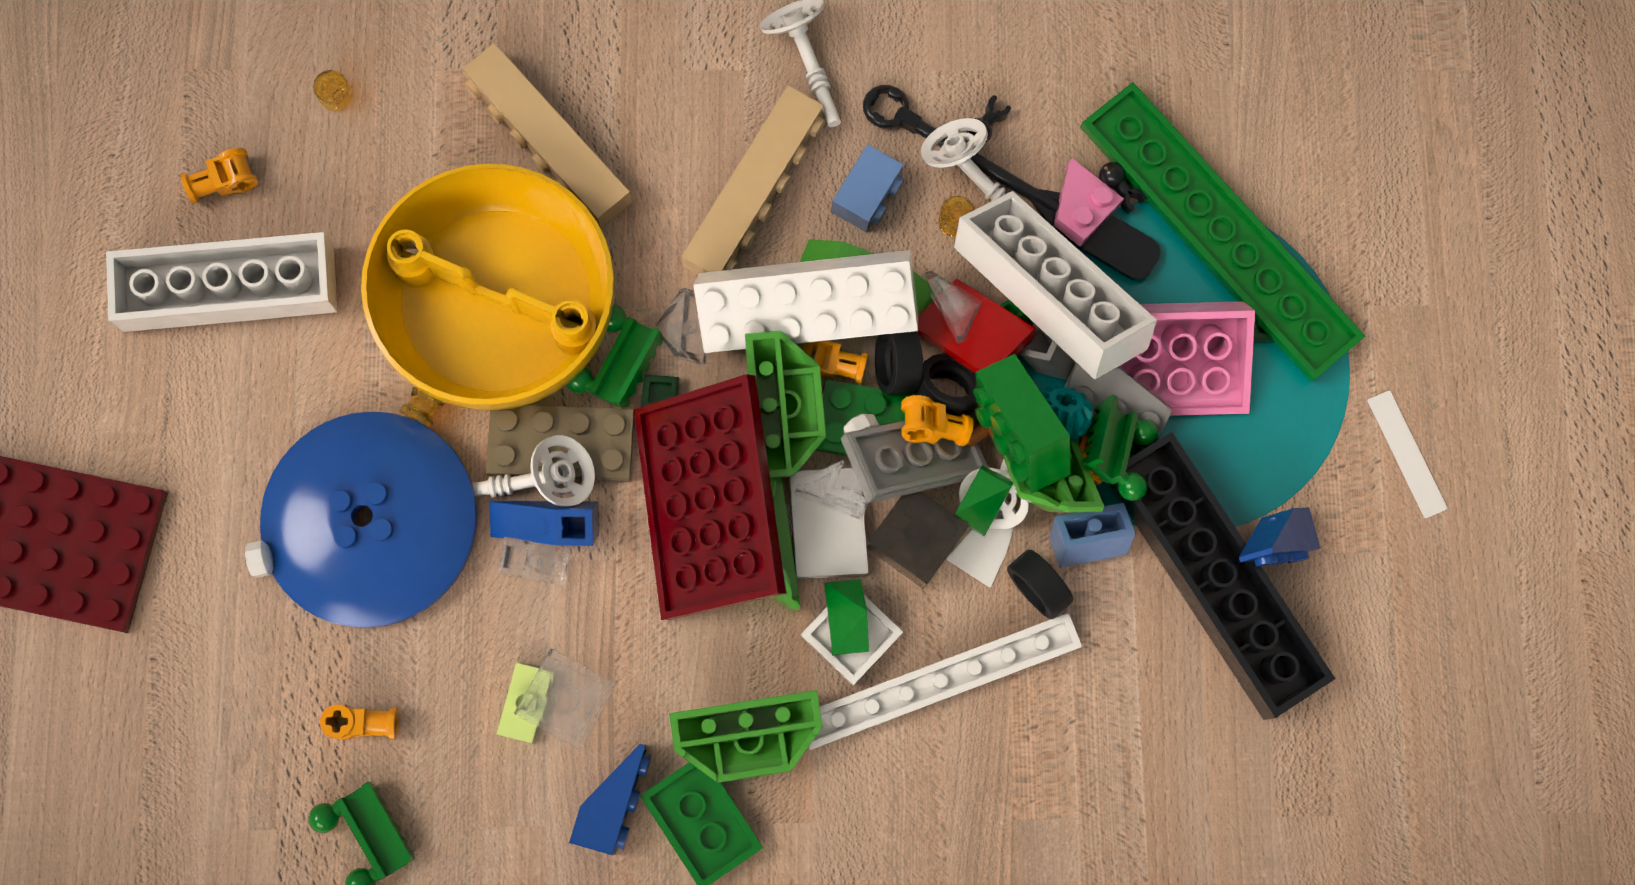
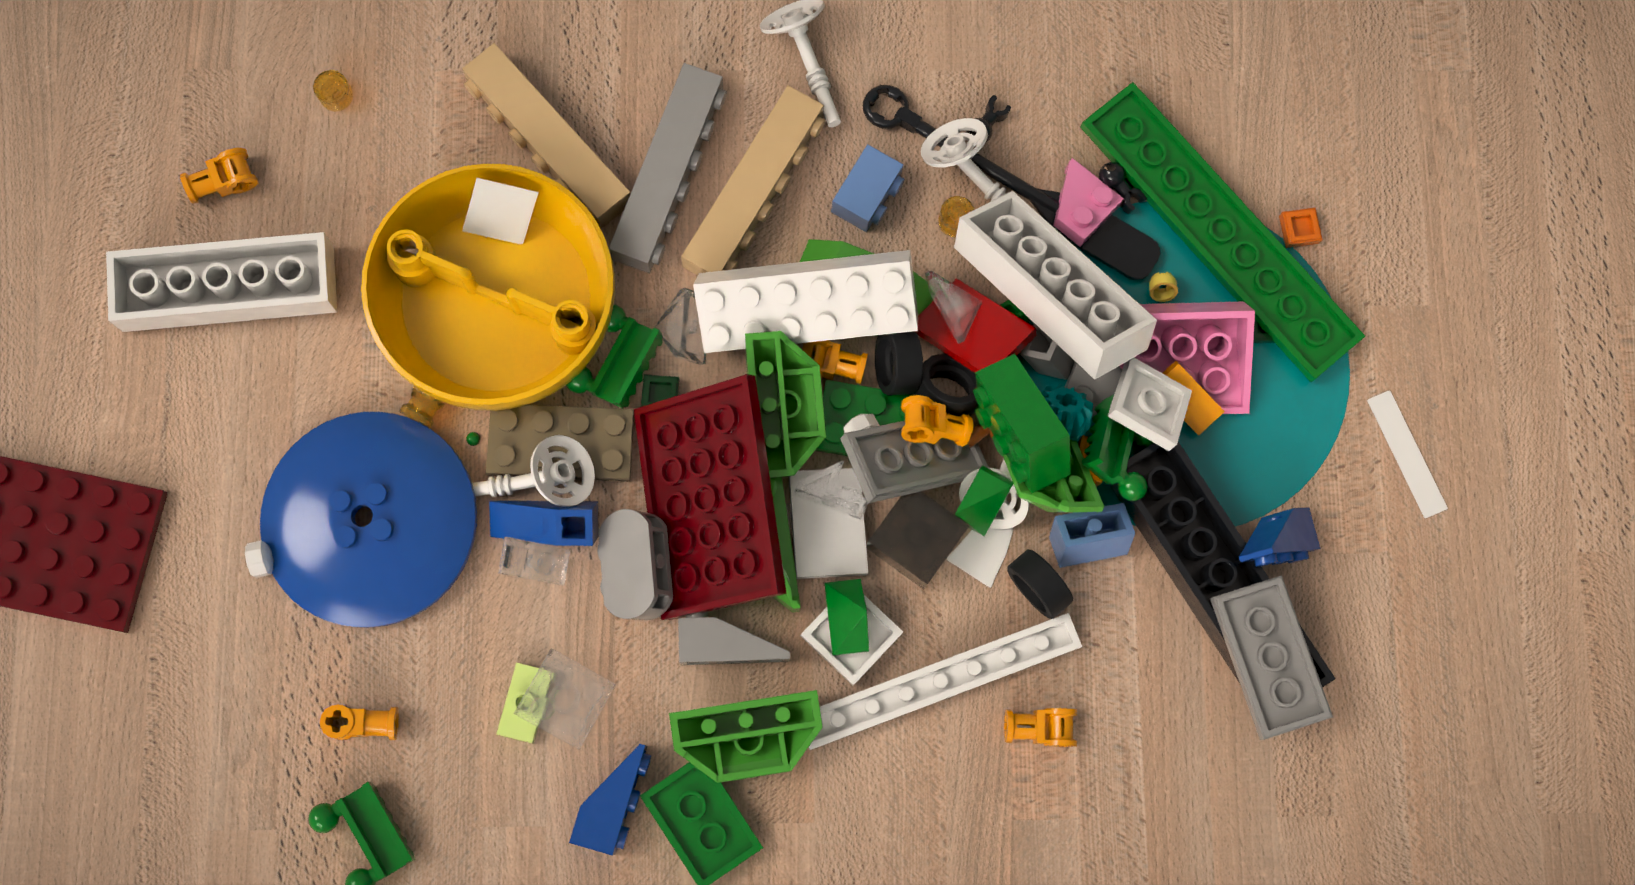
none -> white sticker [462,178,539,244]
none -> green piece [466,432,480,446]
none -> light grey brick [597,509,673,621]
none -> light grey brick [609,63,727,273]
none -> light grey slope [678,612,790,665]
none -> light orange connector [1004,708,1077,747]
none -> white plate [1108,358,1192,451]
none -> light yellow hinge [1149,272,1178,302]
none -> light orange tile [1162,361,1225,436]
none -> light grey tile [1210,575,1333,740]
none -> orange tile [1279,207,1323,248]

